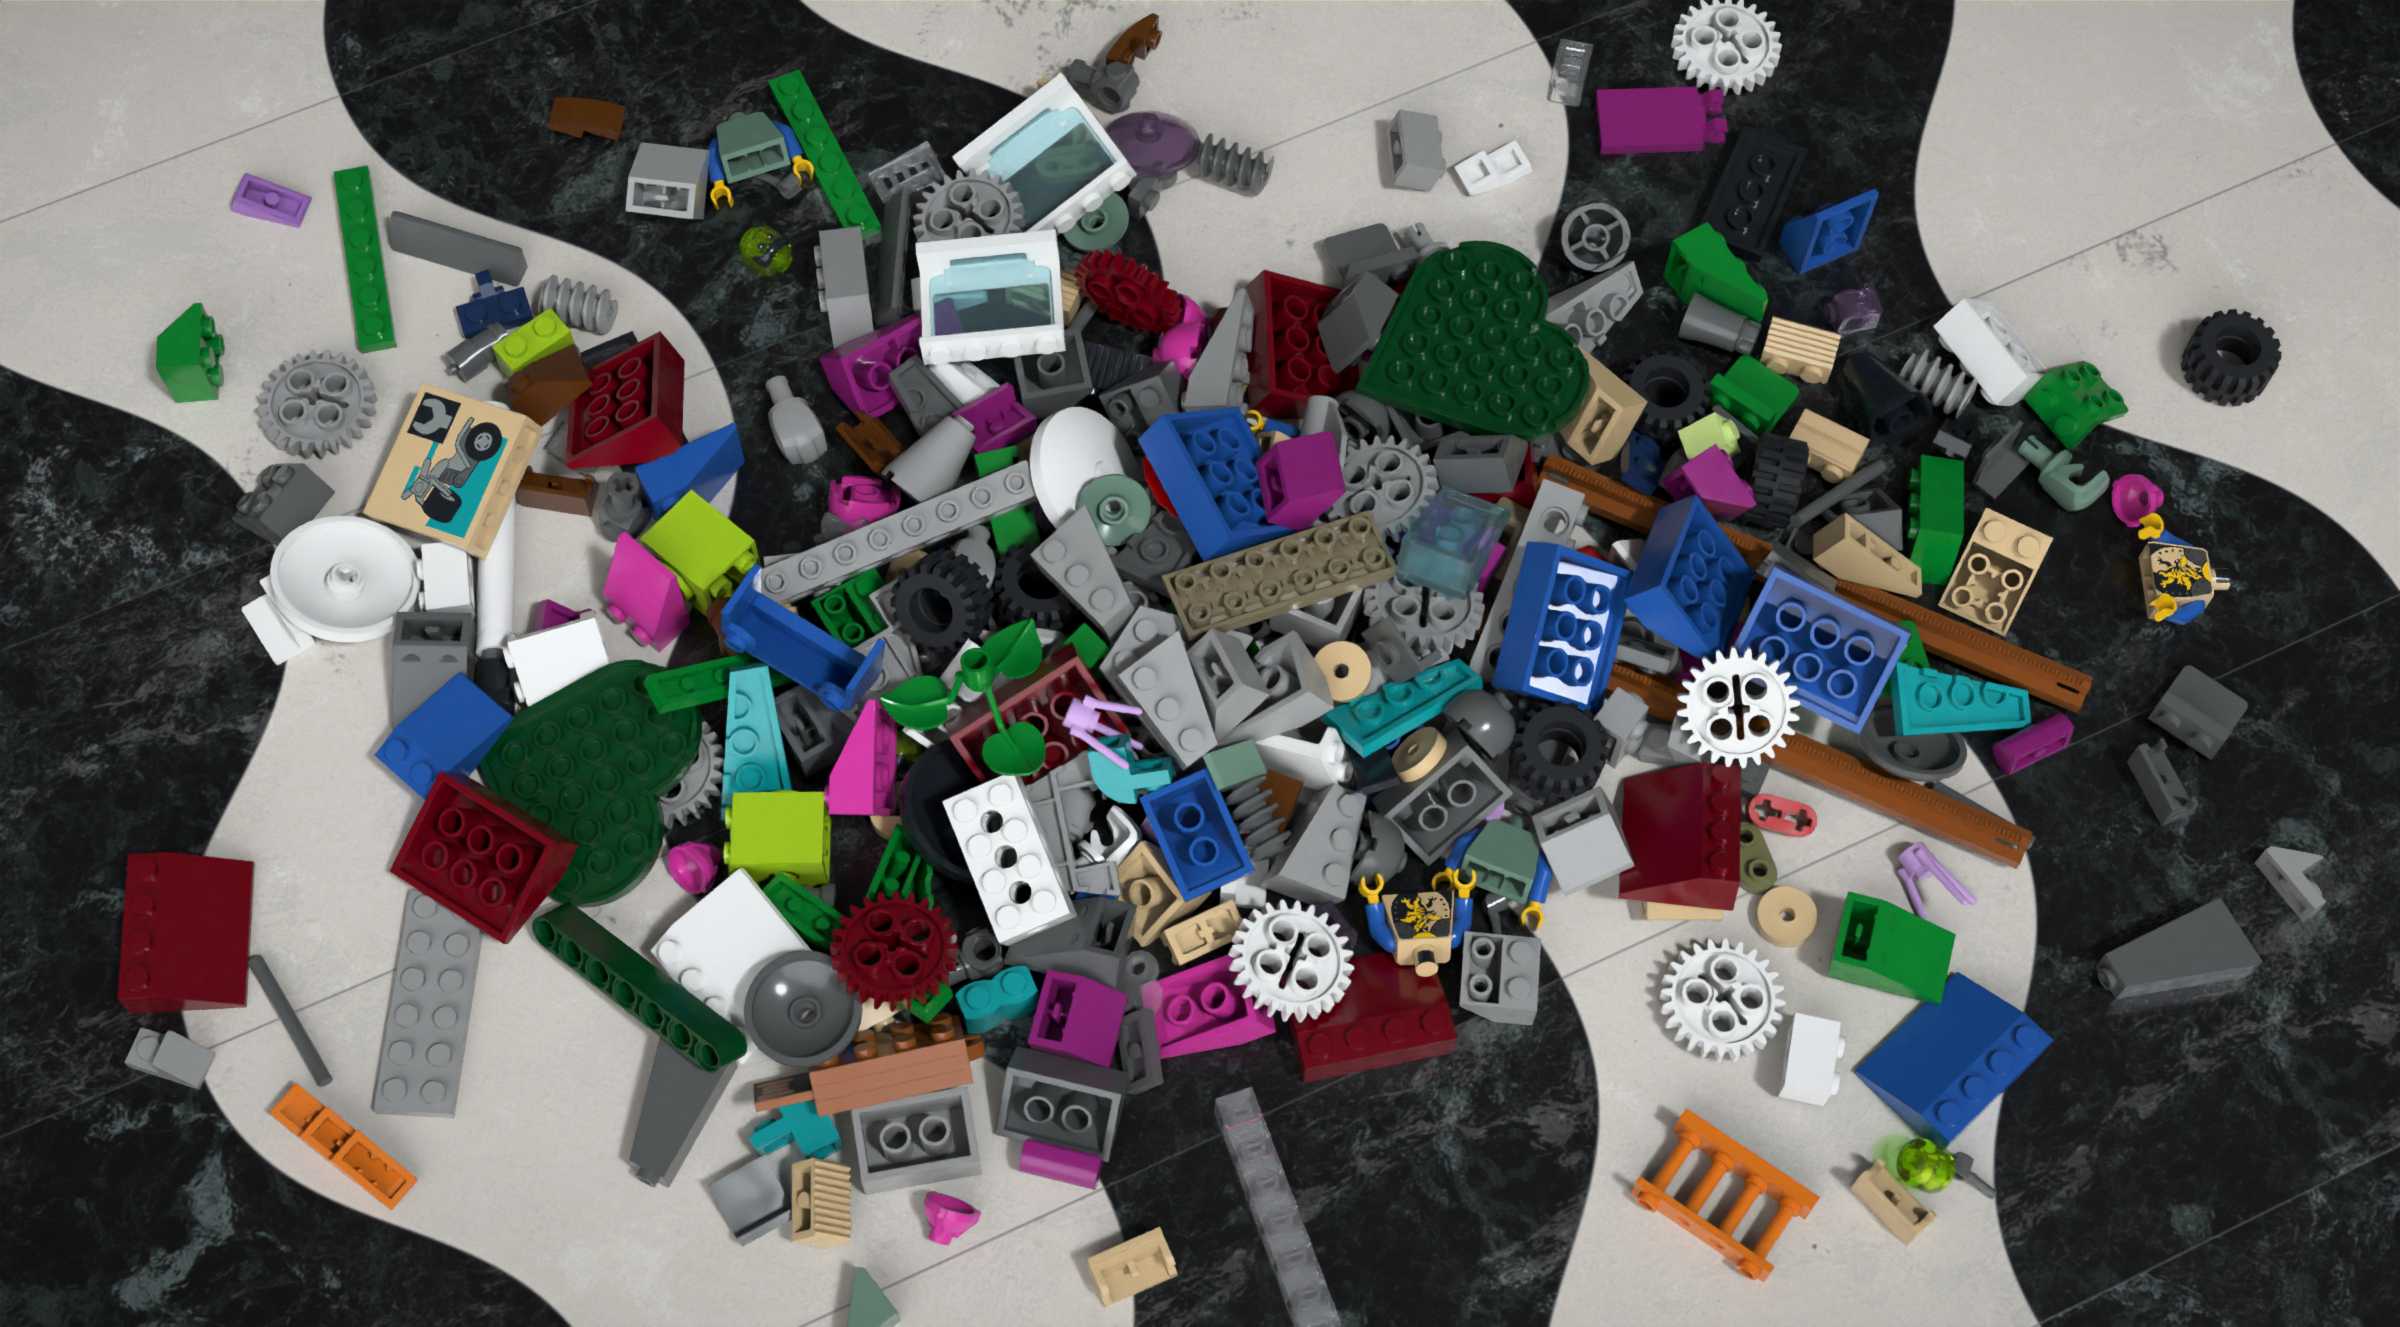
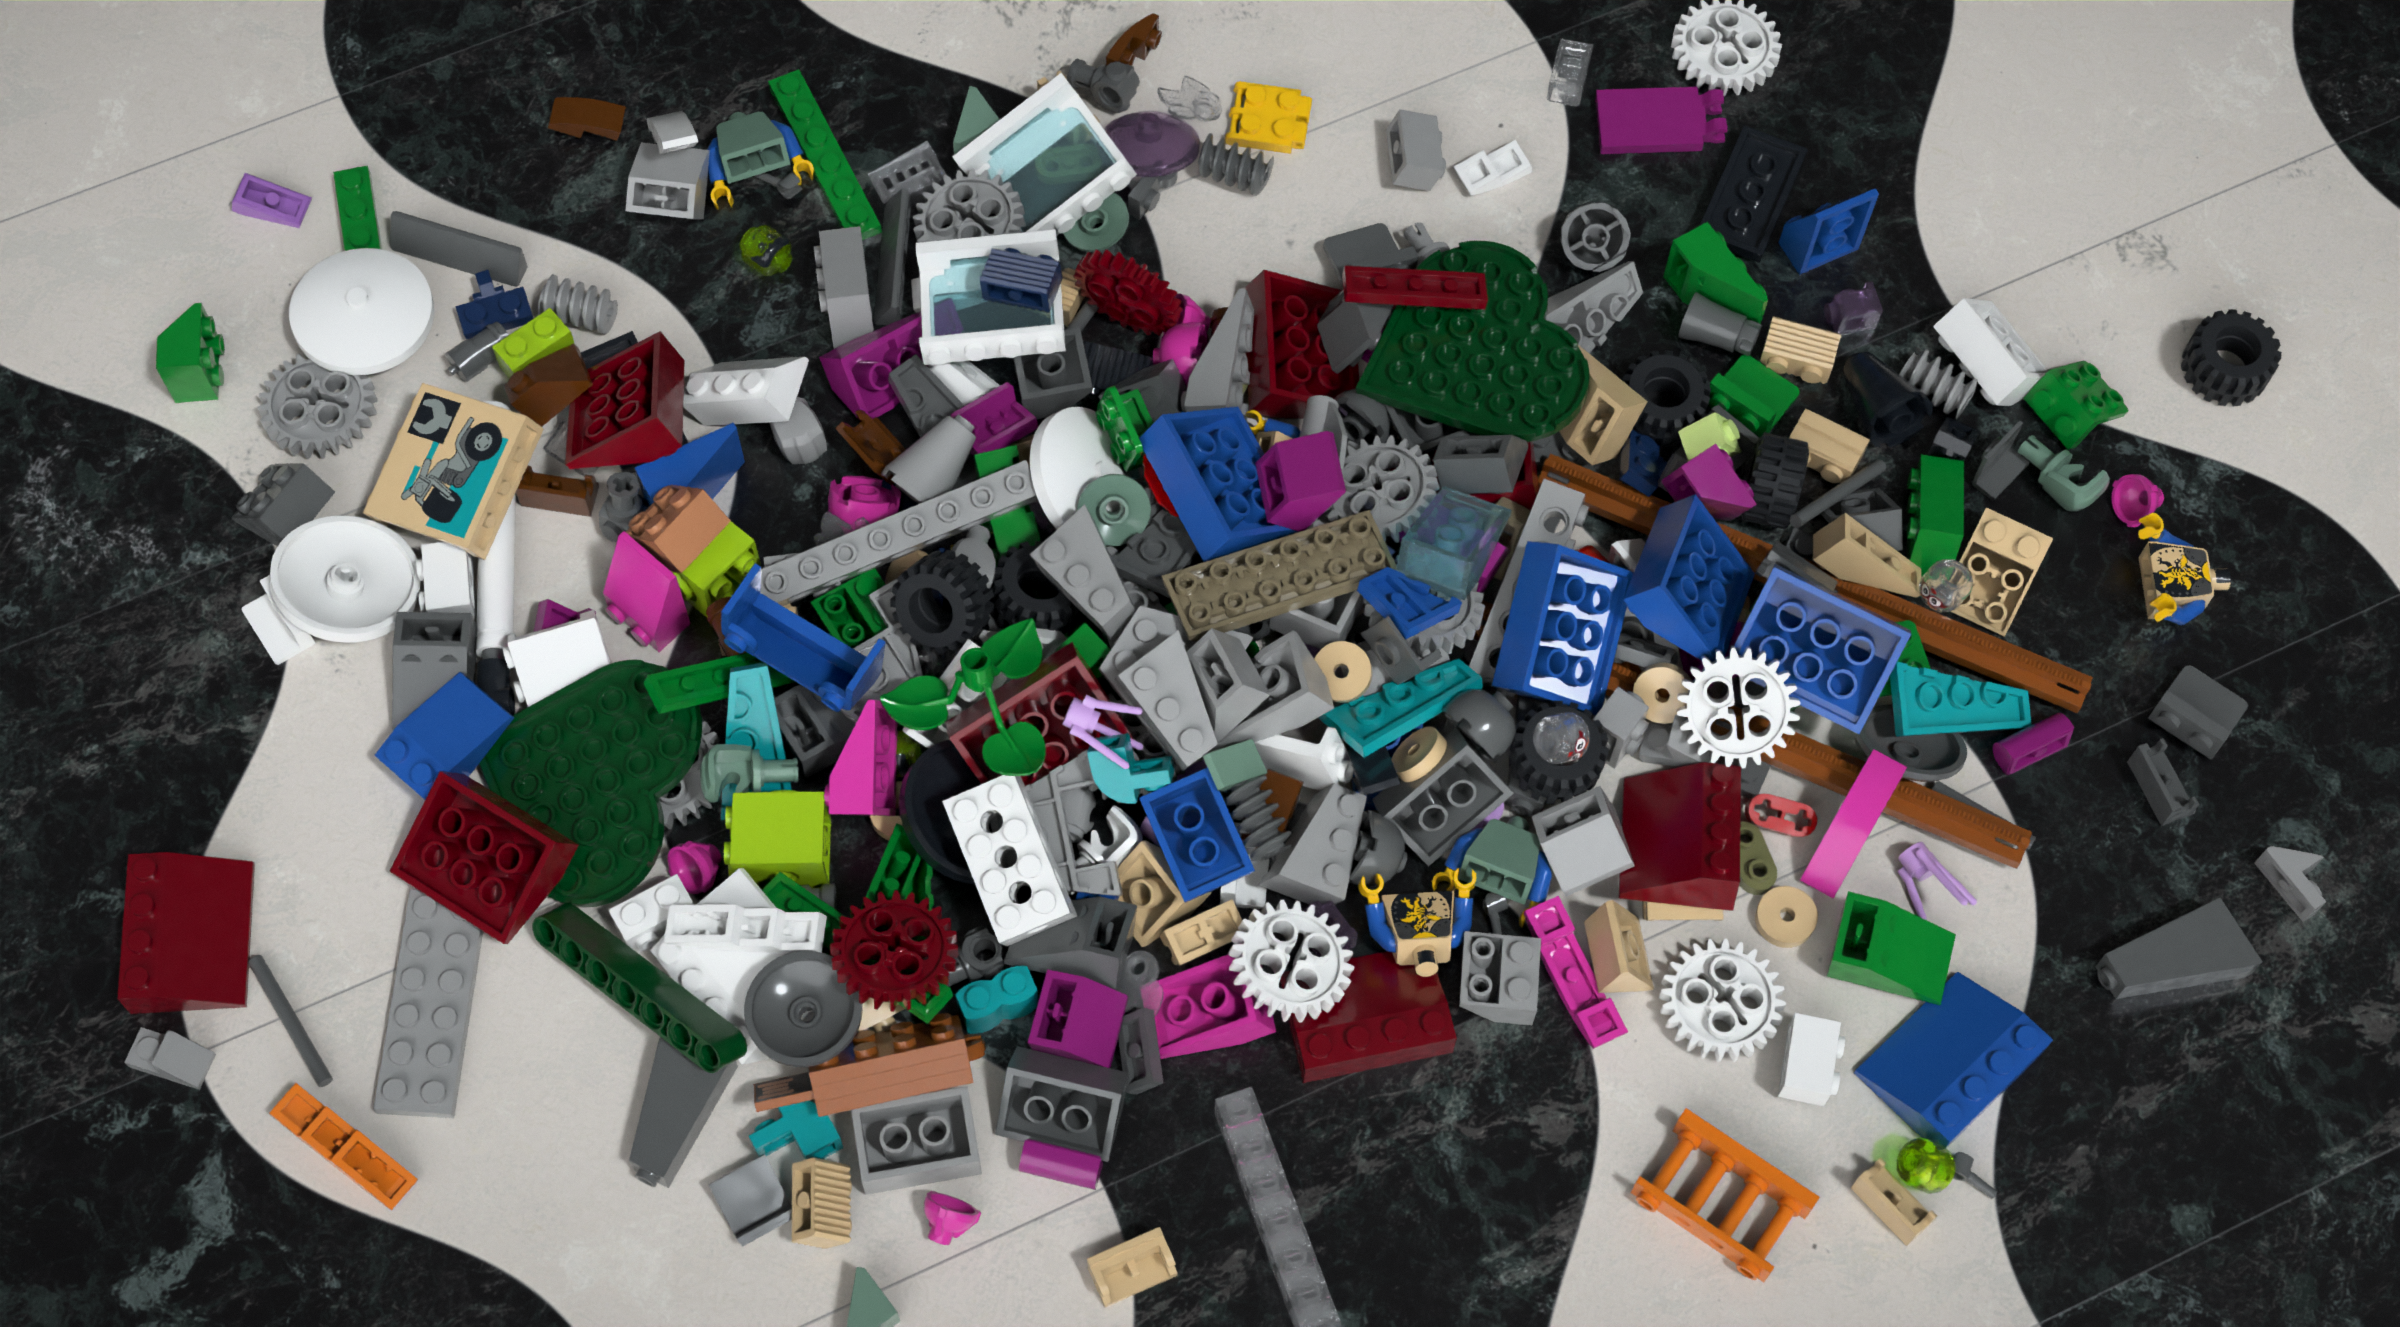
none -> white dish [289,248,434,375]
none -> white brick [609,874,694,953]
none -> nougat slope [626,485,731,573]
none -> white slope [646,111,698,154]
none -> white slope [664,904,827,953]
none -> white slope [683,356,809,426]
none -> sand green piece [700,744,798,803]
none -> sand green slope [953,86,1000,155]
none -> dark blue brick [980,248,1063,313]
none -> green bracket [1095,386,1153,472]
none -> clear plate [1157,76,1222,122]
none -> yellow plate [1225,81,1312,154]
none -> dark red plate [1342,266,1488,310]
none -> blue wing [1357,567,1462,640]
none -> dark pink slope [1524,896,1628,1049]
none -> clear head [1533,712,1590,764]
none -> tan slope [1584,900,1654,993]
none -> tan piece [1633,663,1691,724]
none -> dark pink slope [1800,749,1907,899]
none -> clear head [1918,559,1973,612]

